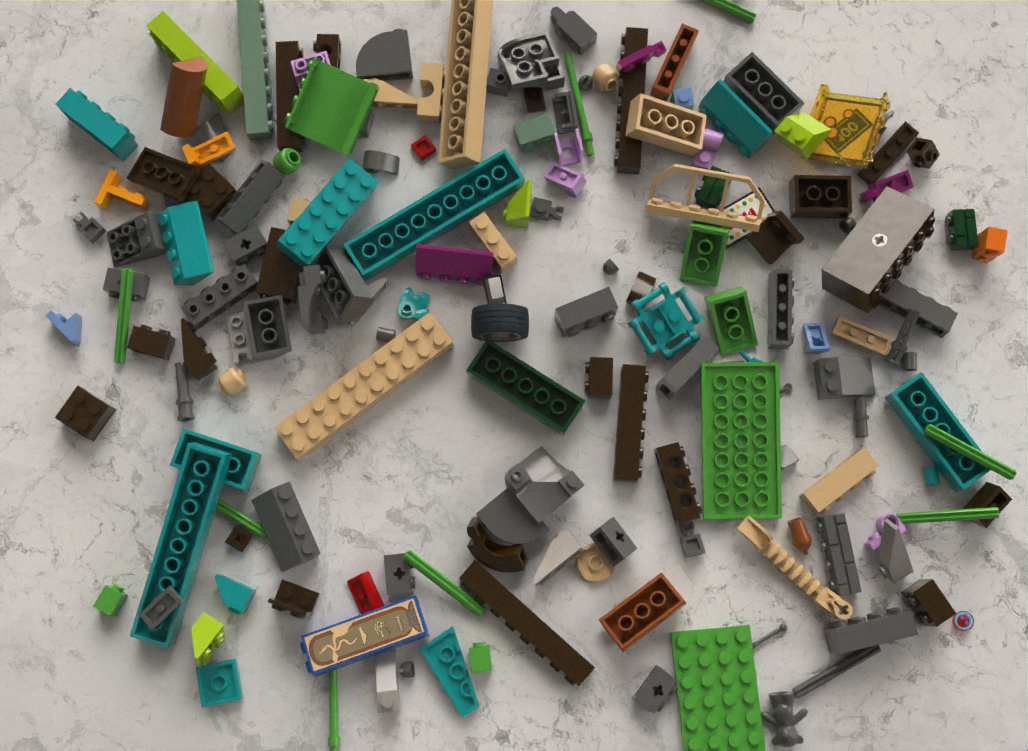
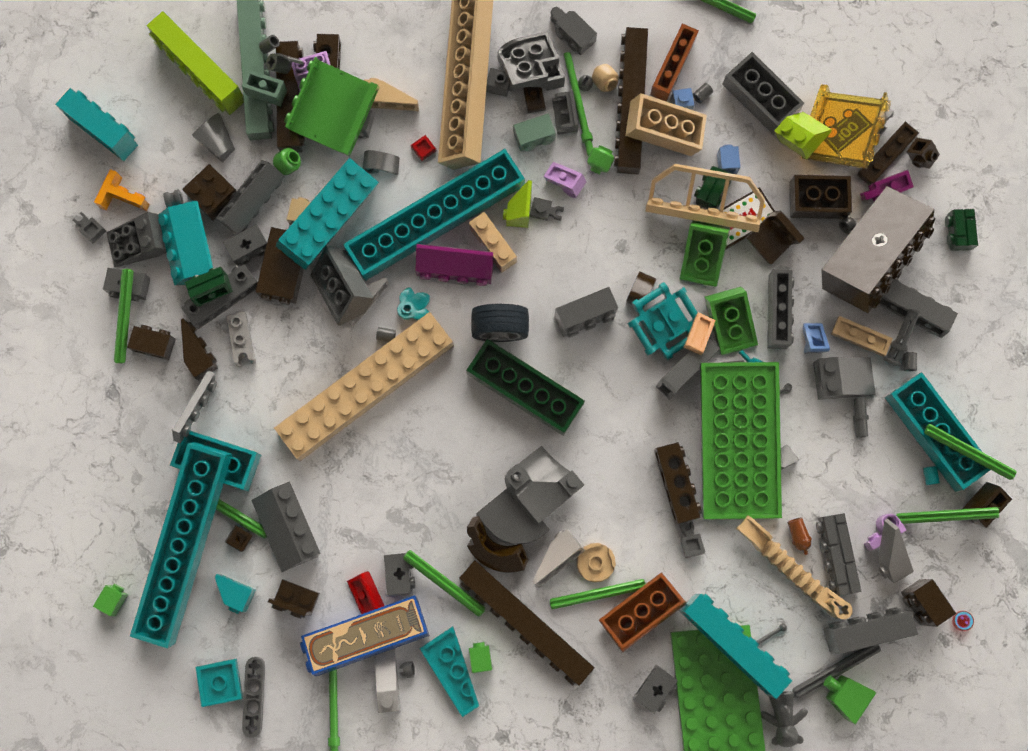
medium blue slope [45,311,82,345] -> none
dark brown brick [55,385,116,441] -> none
dark brown tile [126,147,201,203] -> none
dark grey plate [139,586,184,630] -> none
dark orange brick [160,57,208,138] -> none
dark grey pin [174,362,195,421] -> none
light orange bracket [181,132,236,171] -> none
lime slope [191,612,225,668] -> none
tan head [217,368,247,396] -> none
dark grey slope [243,295,292,362] -> none
dark grey slope [298,265,328,334] -> none
dark grey brick [356,29,413,82] -> none
tan arch [417,62,446,123] -> none
slope [482,272,507,304] -> none
lavender piece [553,128,584,166] -> none
dark brown brick [585,357,613,399] -> none
dark grey brick [589,517,637,567] -> none
dark grey hinge [603,258,619,275] -> none
dark brown brick [613,364,649,483] -> none
magenta hinge [615,41,667,74] -> none
lavender plate [692,128,723,170] -> none
teal slope [698,79,773,159] -> none
tan brick [800,447,879,514] -> none
orange brick [971,227,1008,263] -> none
none -> plate [172,371,217,443]
none -> dark green brick [185,266,233,307]
none -> sand green brick [241,70,287,107]
none -> dark grey beam [242,657,265,738]
none -> dark grey hinge [259,35,280,53]
none -> dark grey panel [266,53,303,74]
none -> bright green axle [550,579,645,609]
none -> bright green head [587,145,615,175]
none -> teal brick [679,594,792,699]
none -> light nougat tile [684,312,716,355]
none -> dark grey hinge [693,83,713,104]
none -> medium blue brick [717,145,741,174]
none -> bright green torso [823,675,876,725]

